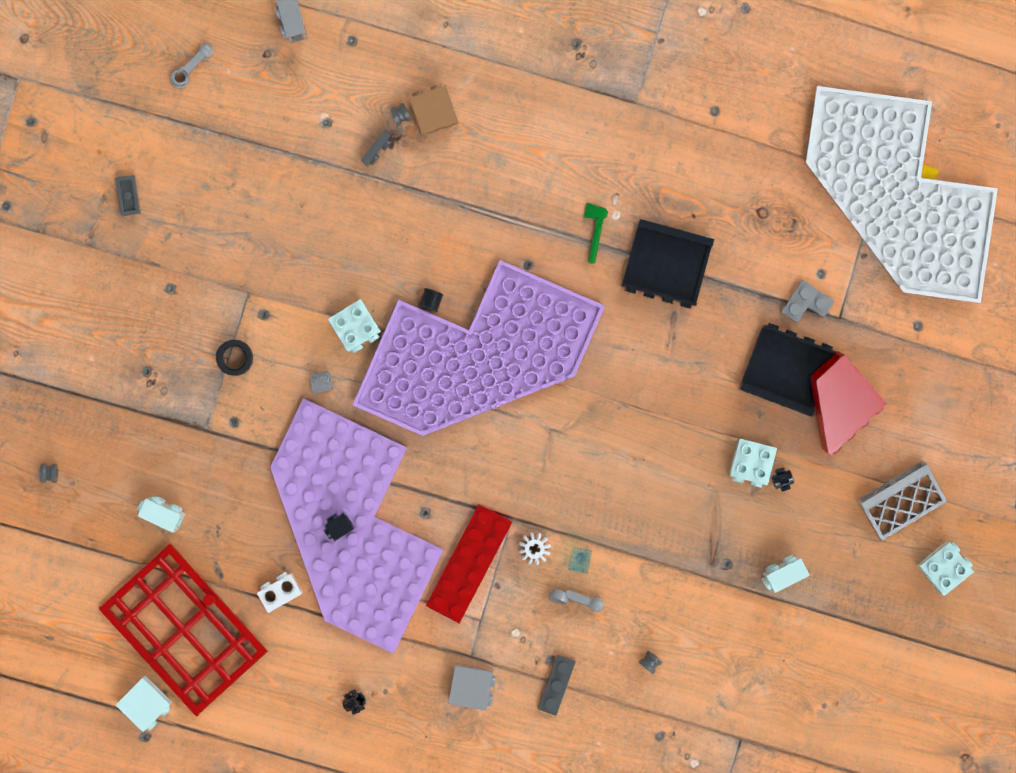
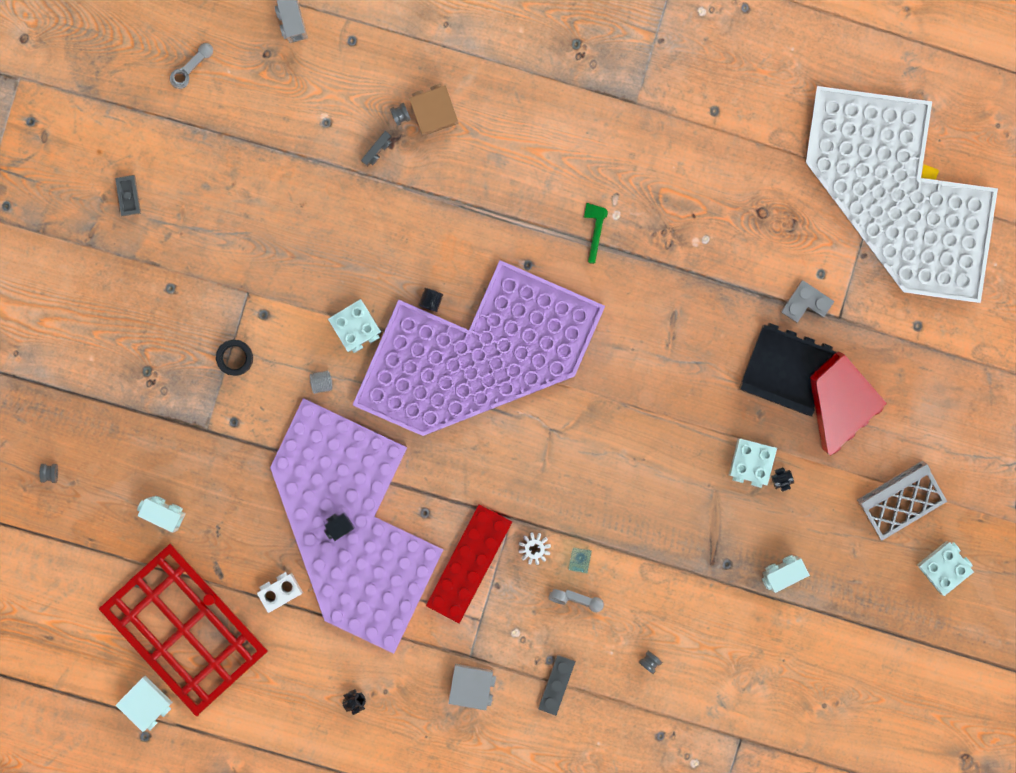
black panel [621,219,714,309] -> none

